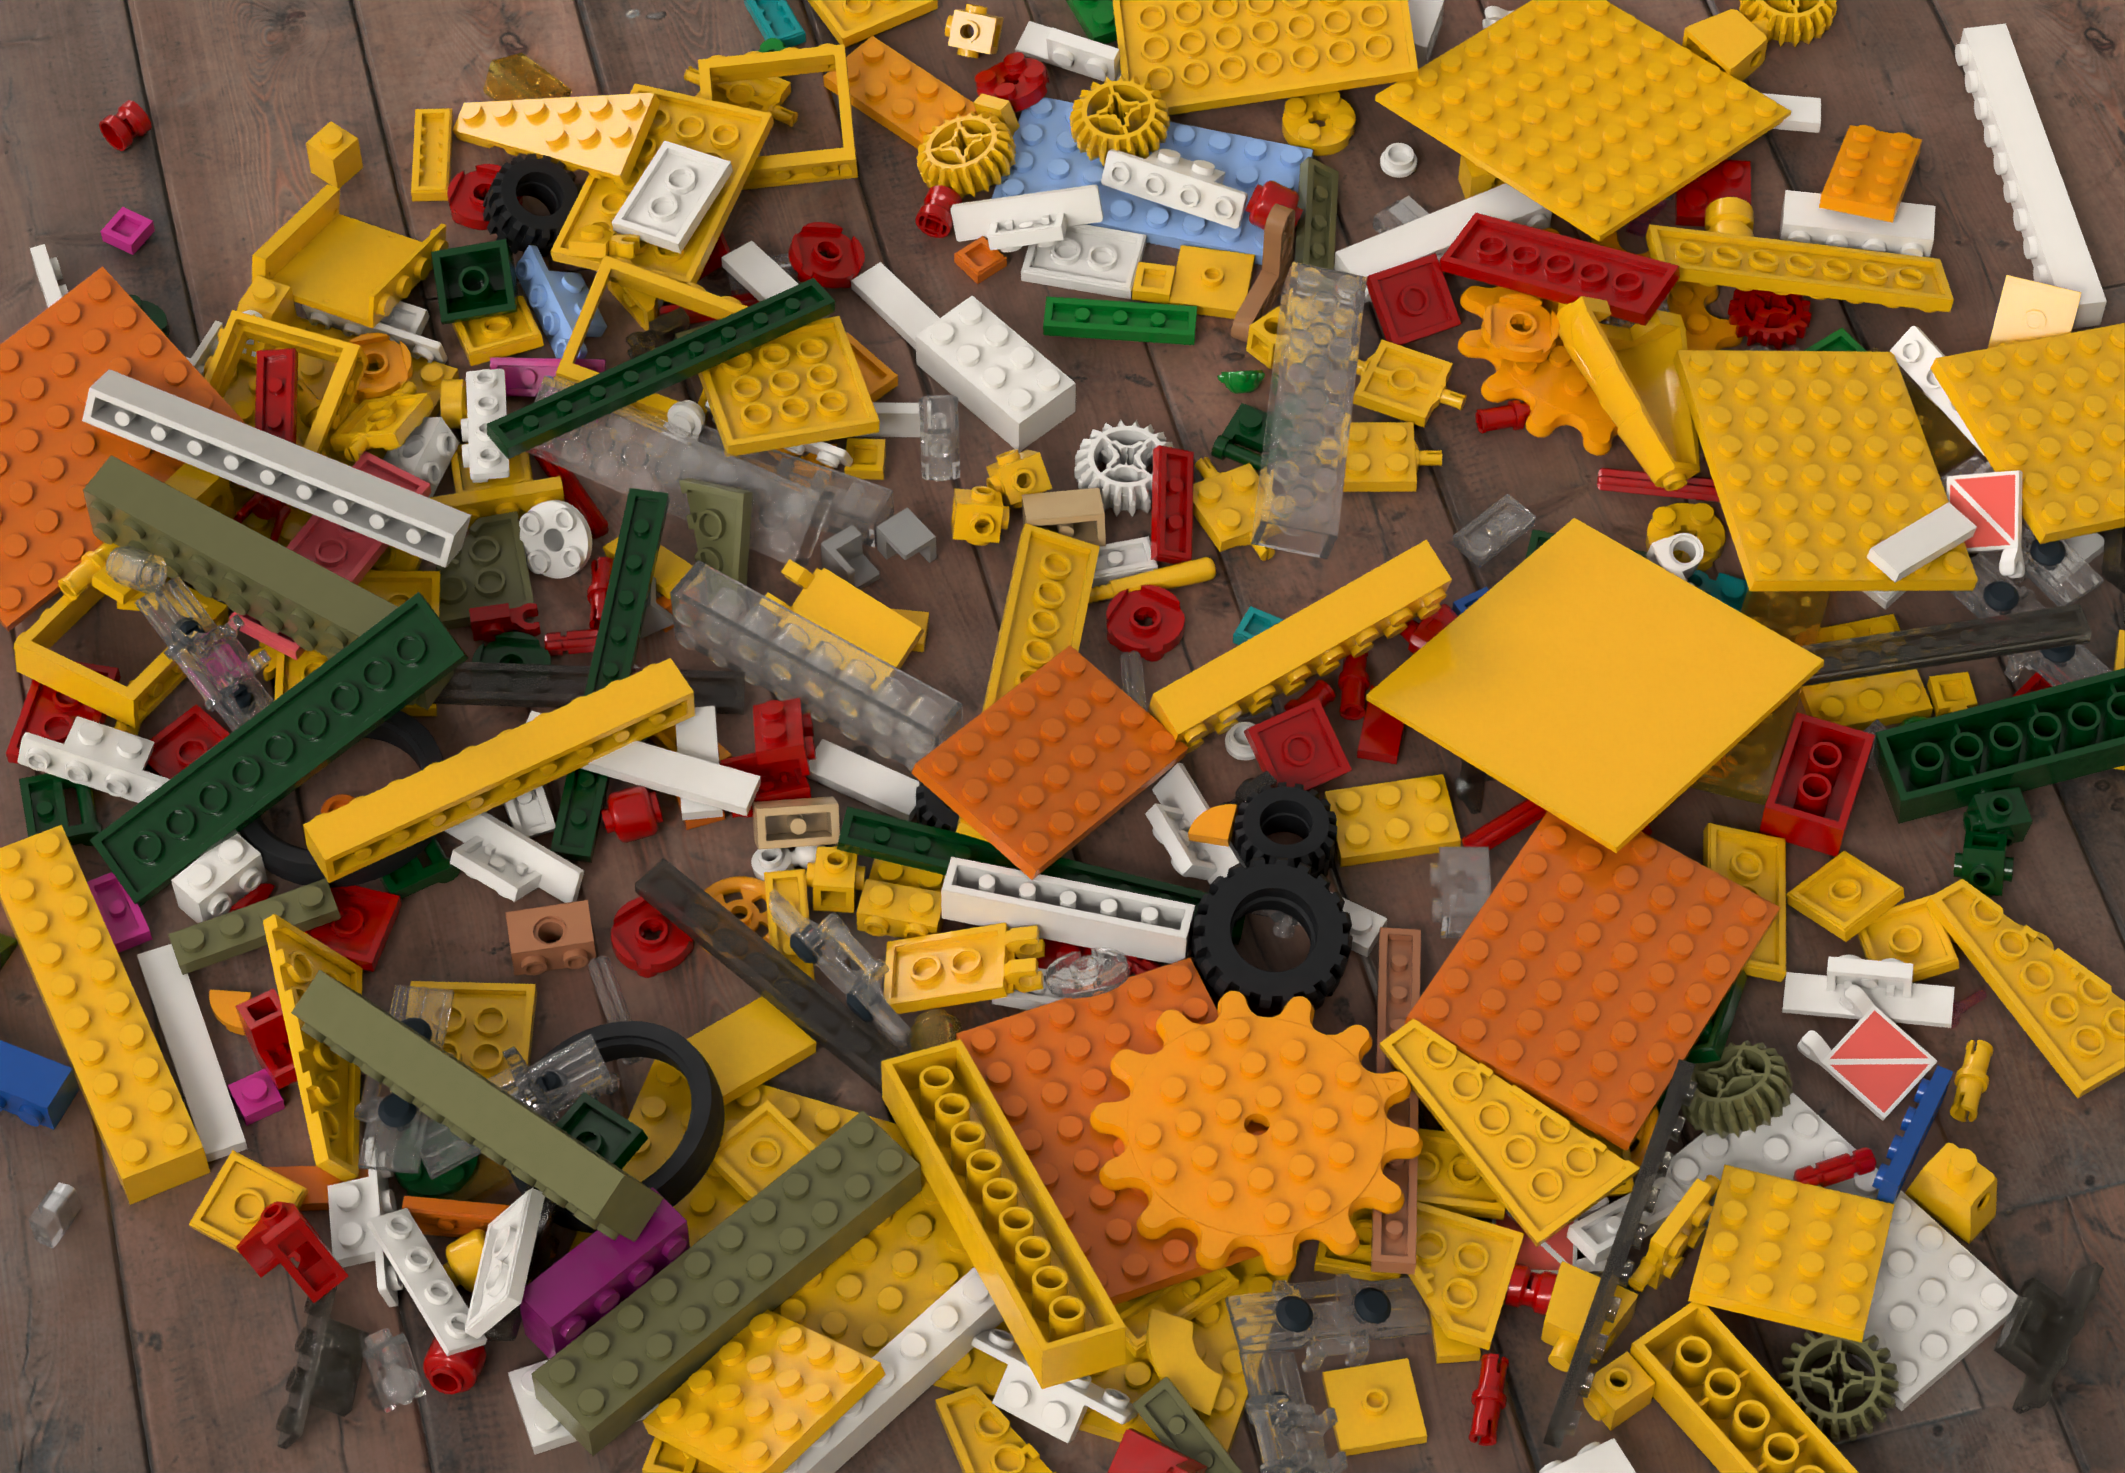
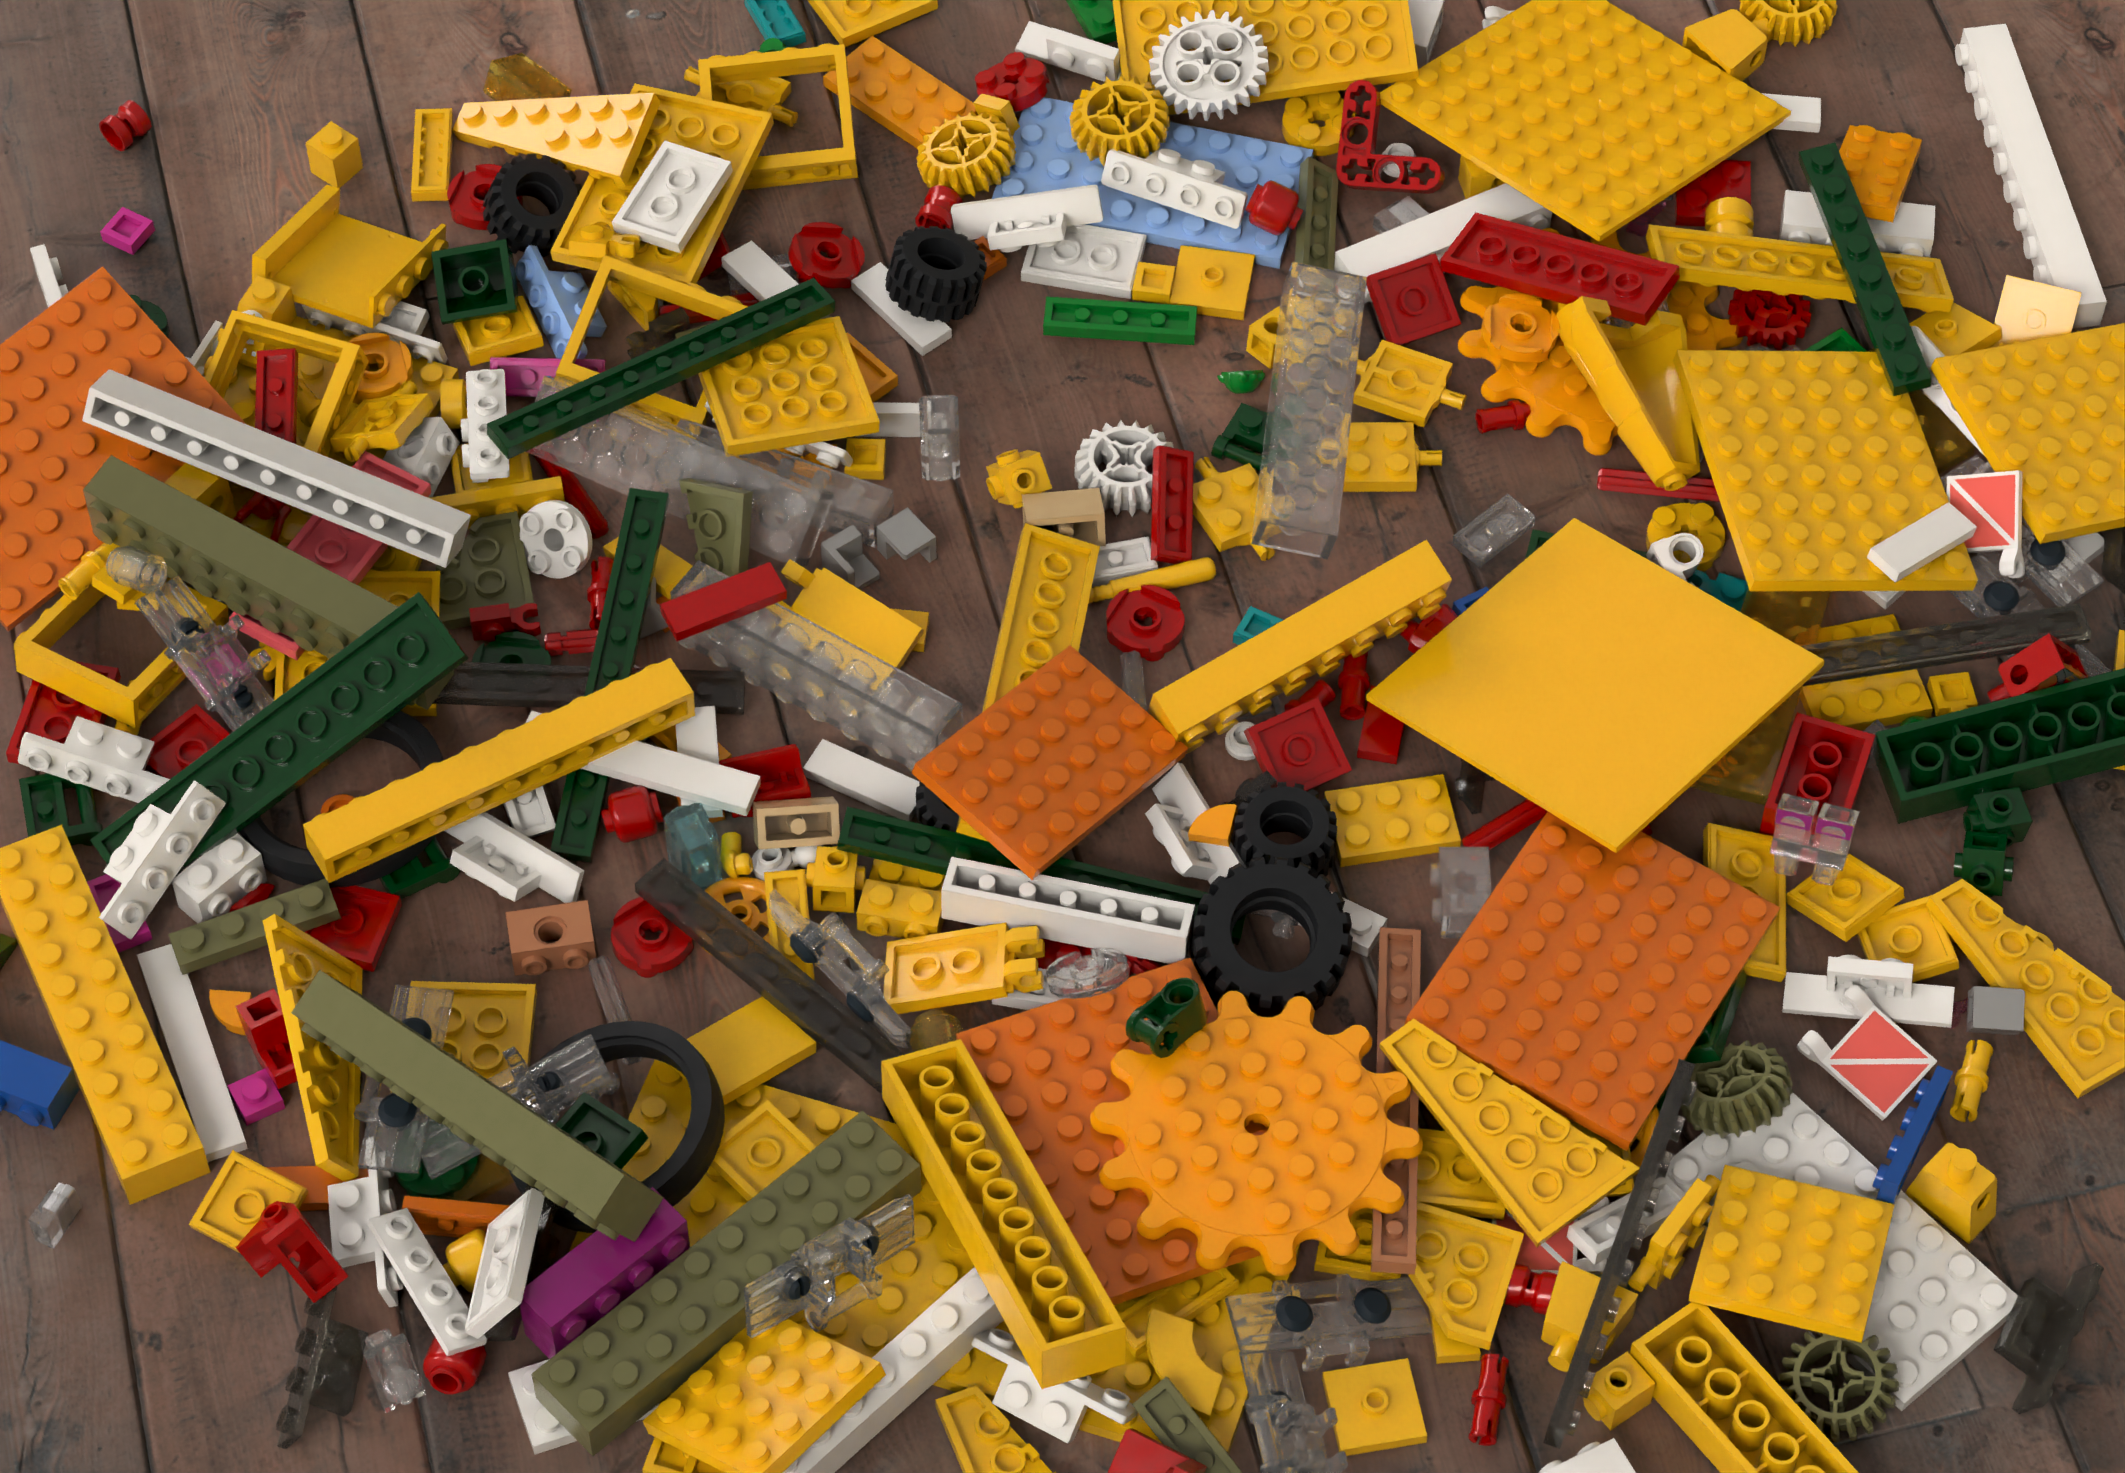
white plate [667,400,705,438] -> none
red bracket [753,698,816,776] -> none
white brick [915,296,1076,452] -> none
yellow brick [945,4,1004,58] -> none
yellow brick [950,486,1009,546] -> none
medium nougat beam [1231,203,1295,343] -> none
red axle [1793,1147,1877,1188] -> none
none -> white bracket [98,781,226,940]
none -> red tile [660,562,787,642]
none -> clear light blue brick [663,803,723,896]
none -> yellow arm [721,832,753,879]
none -> clear piece [744,1194,915,1338]
none -> black tyre [885,226,987,322]
none -> dark green piece [1126,978,1207,1058]
none -> white gear [1149,10,1269,121]
none -> red beam [1336,80,1445,194]
none -> clear hips [1770,793,1860,886]
none -> dark green plate [1799,142,1931,396]
none -> yellow plate [1909,302,2002,356]
none -> light grey panel [1966,986,2025,1035]
none -> red torso [1987,633,2089,702]

